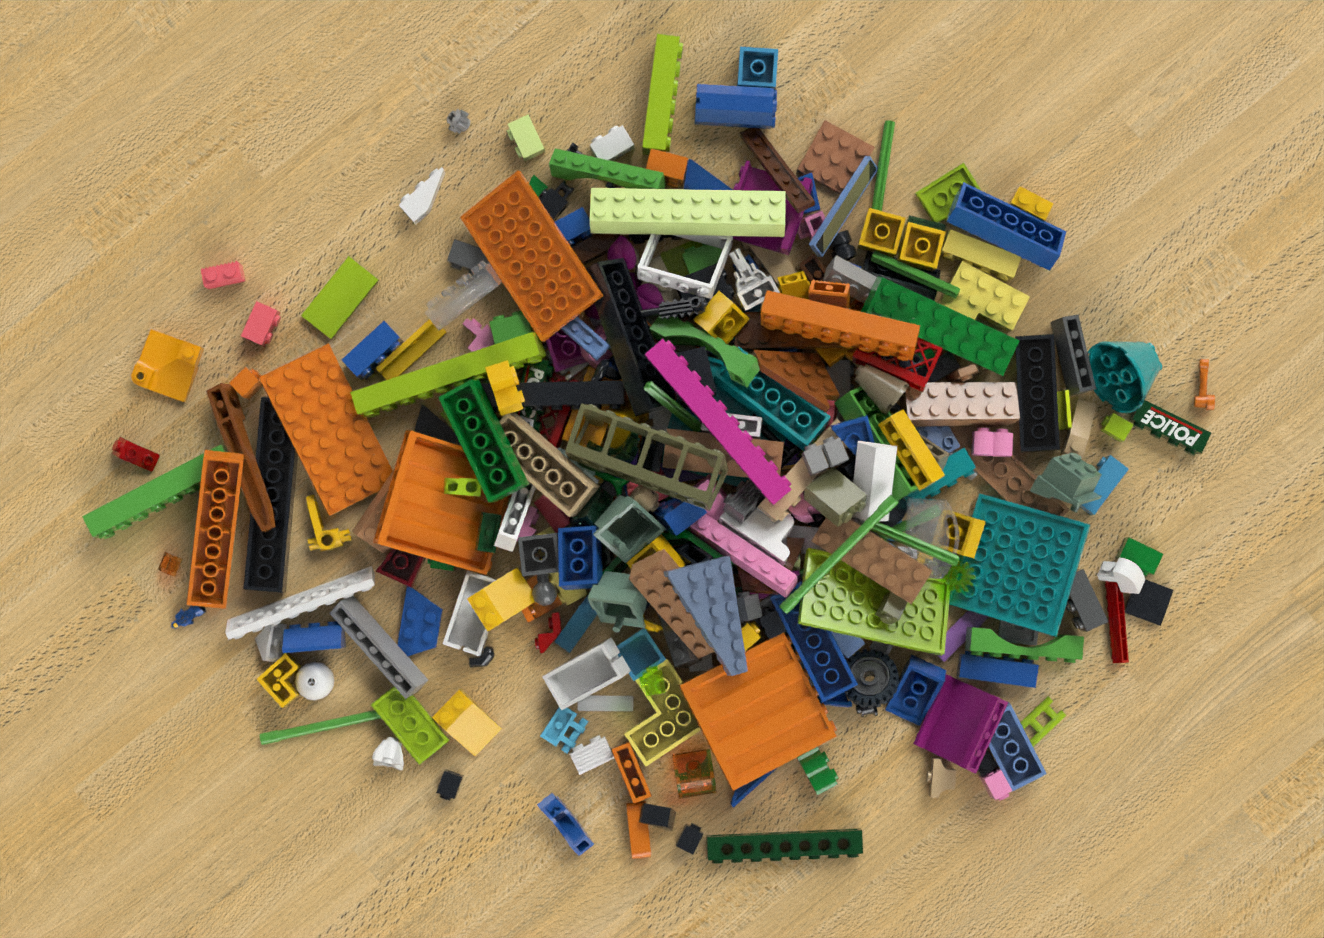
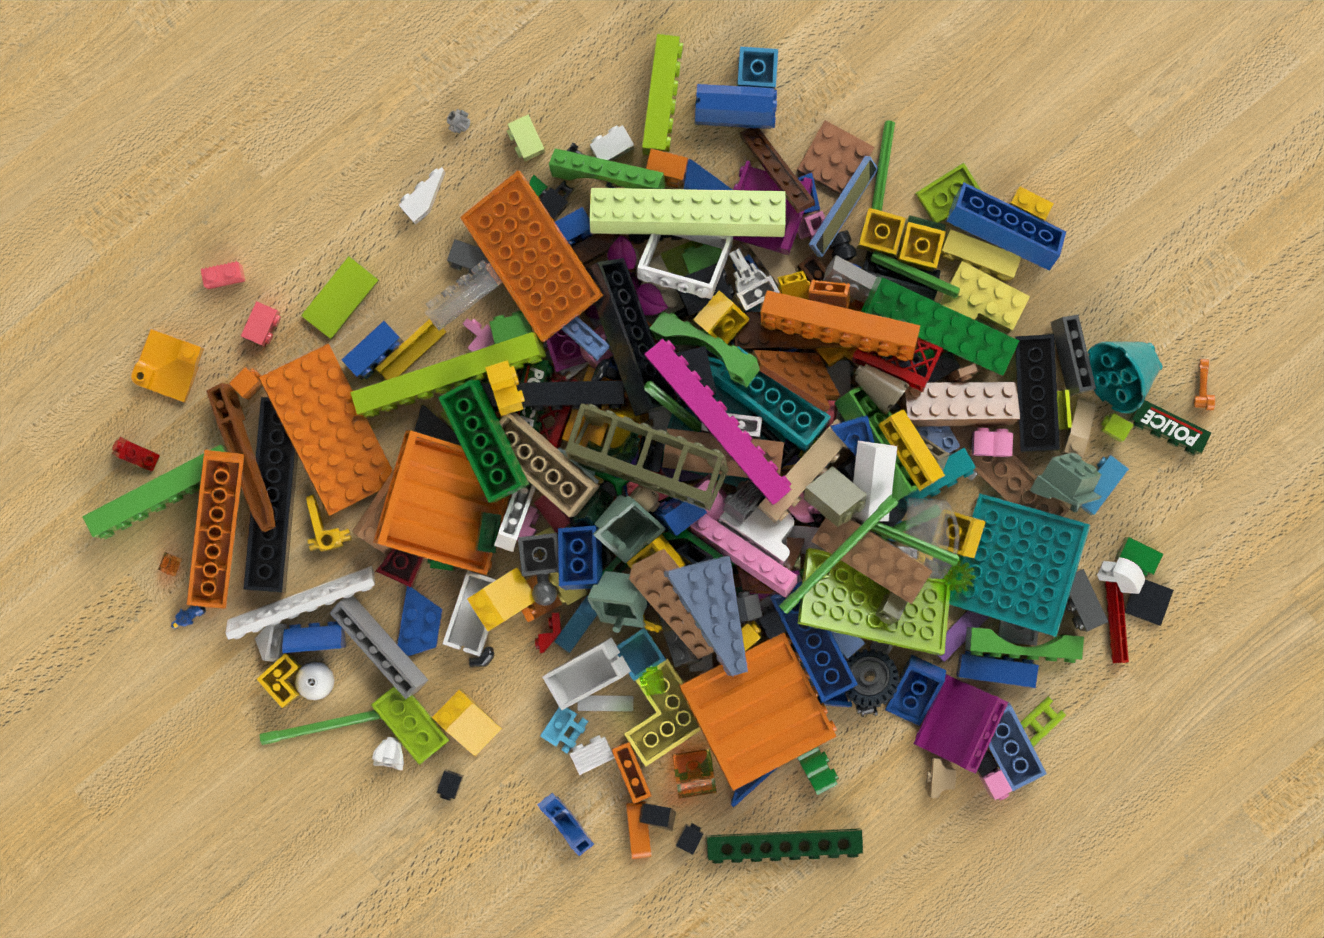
lime leg [444,478,481,497] -> none
black piece [641,296,708,320] -> none
light grey piece [801,436,849,476] -> none

